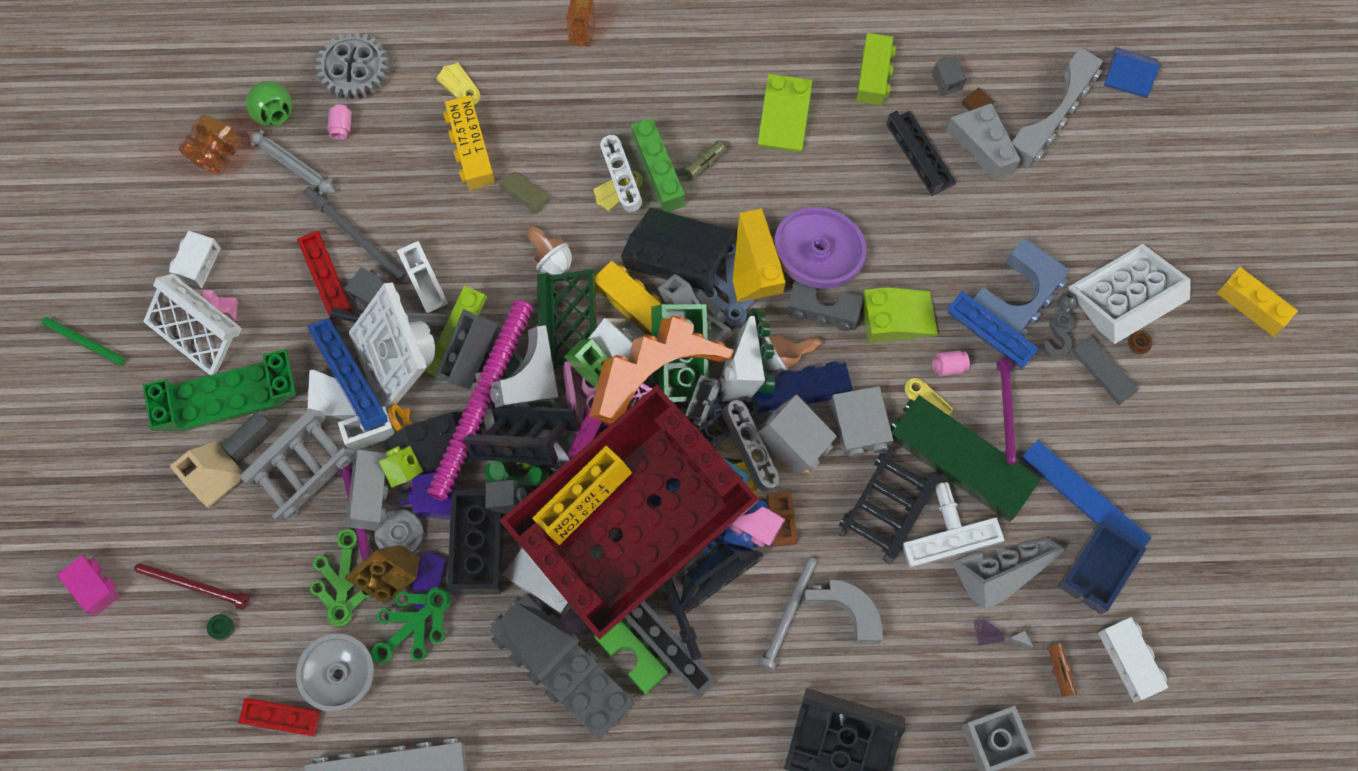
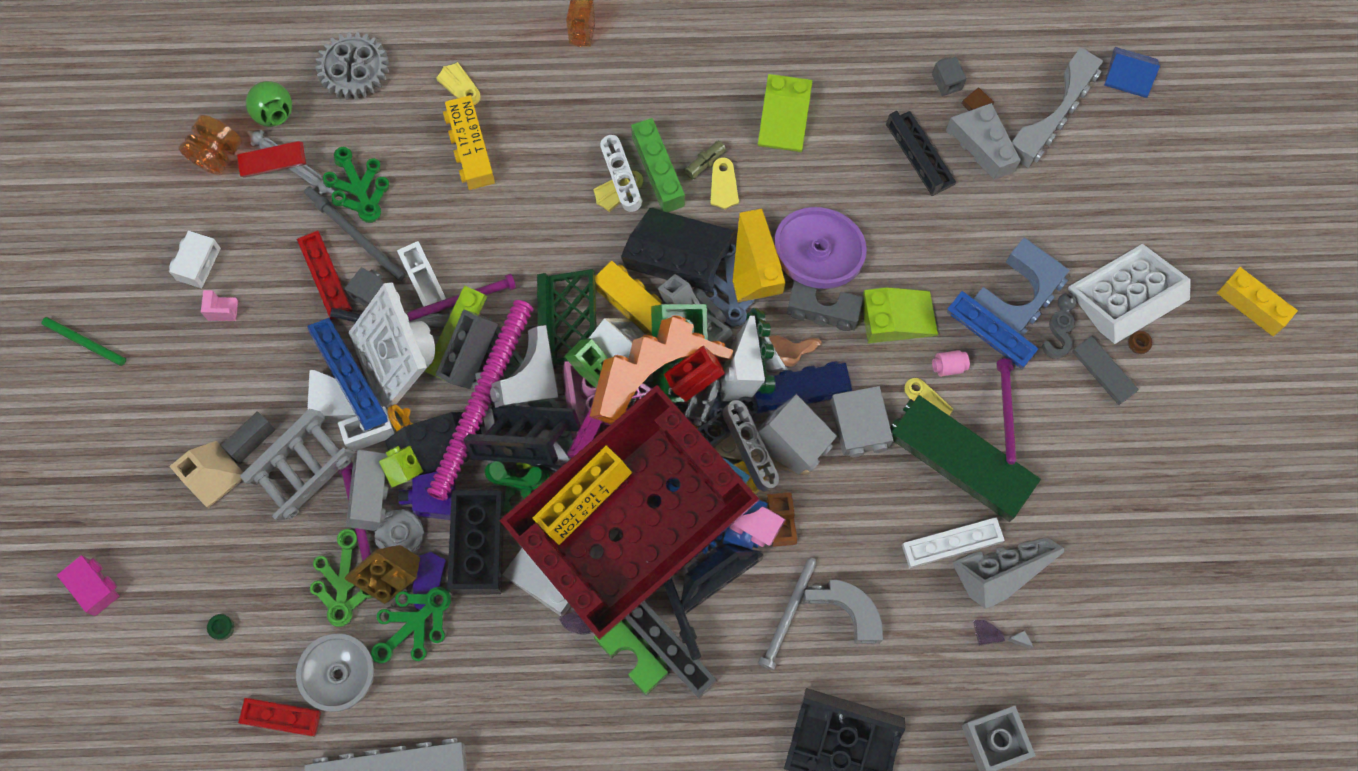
dark red bar [134,563,250,610] -> none
white fence [143,274,242,375] -> none
green slope [143,349,296,432] -> none
bright pink brick [327,104,352,140] -> none
dark grey slope [486,480,534,514] -> none
dark grey wedge [489,594,635,740] -> none
olive slope [499,172,550,214] -> none
piece [527,226,572,276] -> none
black fence [838,448,940,564] -> none
lime brick [856,33,896,106] -> none
white axle [935,482,962,531] -> none
blue tile [1020,440,1151,547] -> none
dark orange pin [1047,643,1077,697] -> none
dark blue piece [1058,521,1146,615] -> none
white brick [1098,617,1168,703] -> none
none -> red tile [237,141,306,178]
none -> green plant [323,147,389,223]
none -> magenta bar [406,273,516,321]
none -> red brick [664,345,725,402]
none -> light yellow piece [710,158,739,210]

